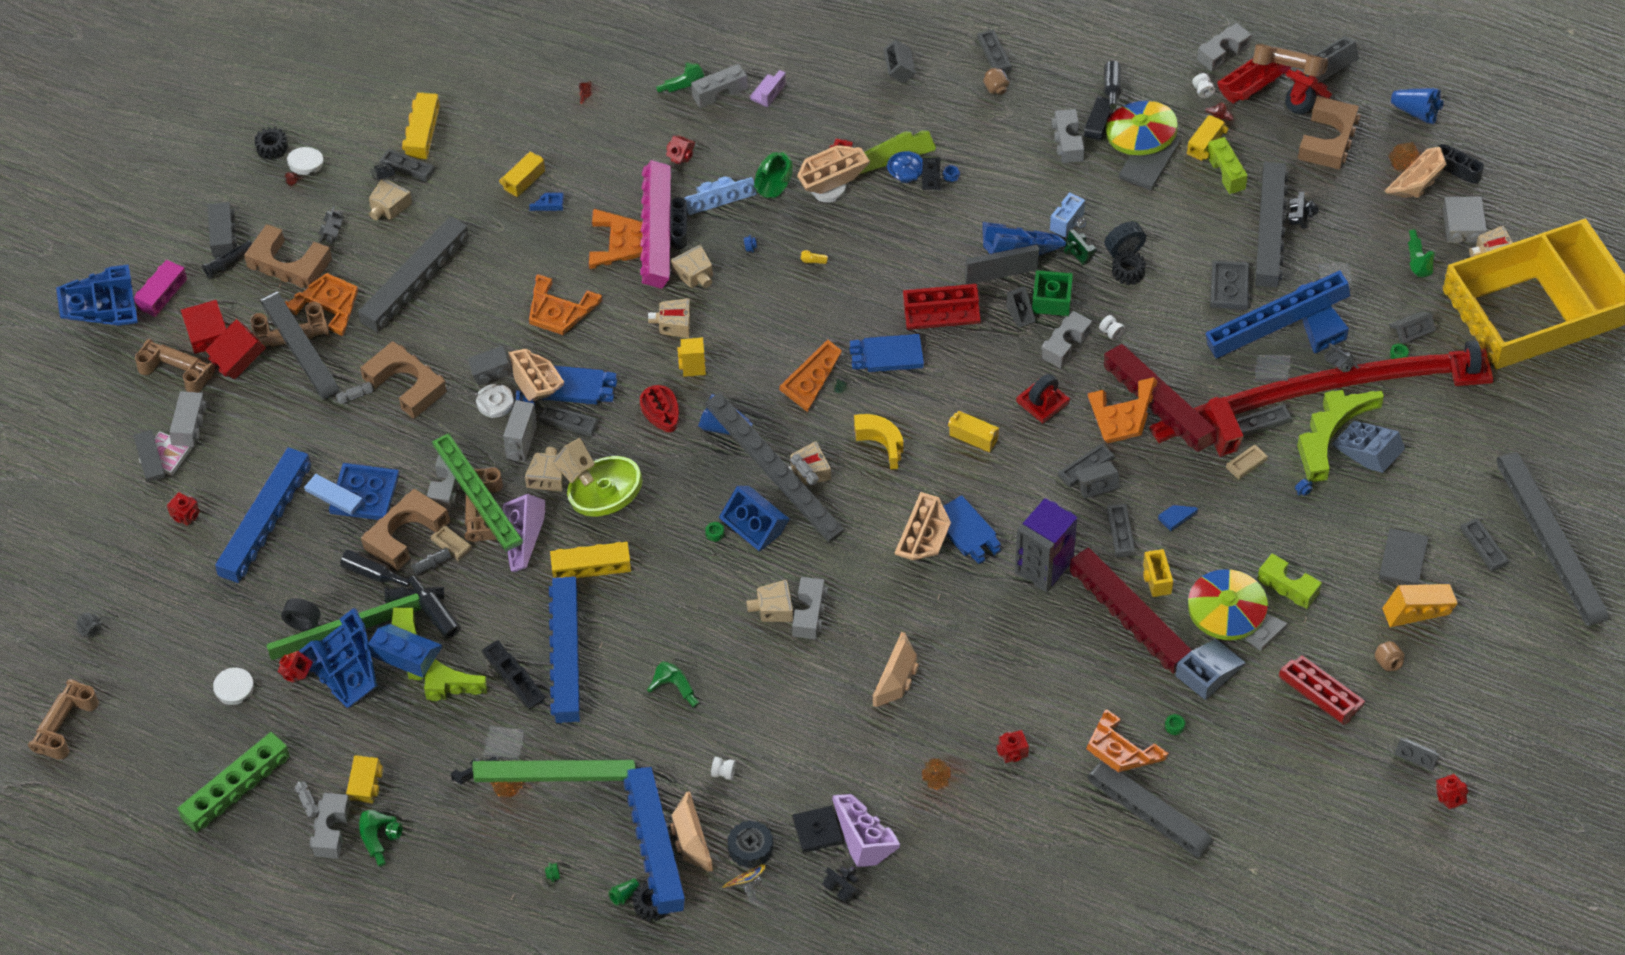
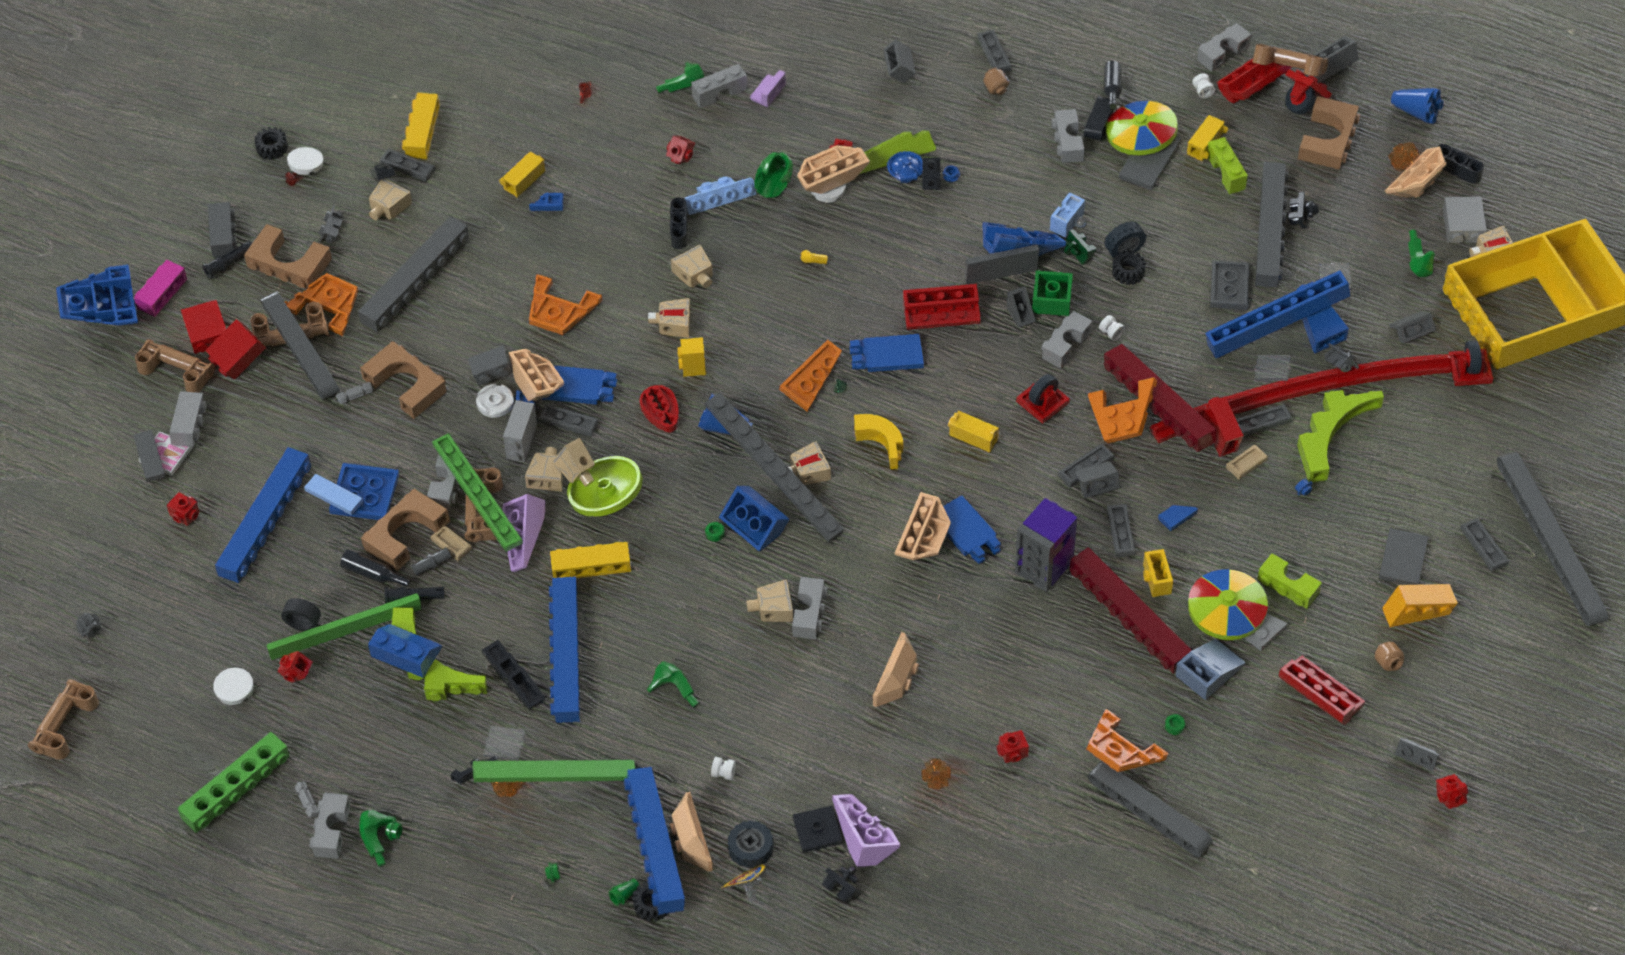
blue wedge [299,608,377,708] -> none
yellow brick [346,755,383,803] -> none
black piece [408,575,461,639] -> none
orange wing [589,209,643,269] -> none
dark pink brick [640,160,671,289] -> none
blue plate [744,235,757,253] -> none
light grey axle [790,454,819,485] -> none
clear red piece [1205,103,1233,121] -> none
sand blue slope [1332,420,1405,473] -> none
green tile [1390,344,1409,359] -> none

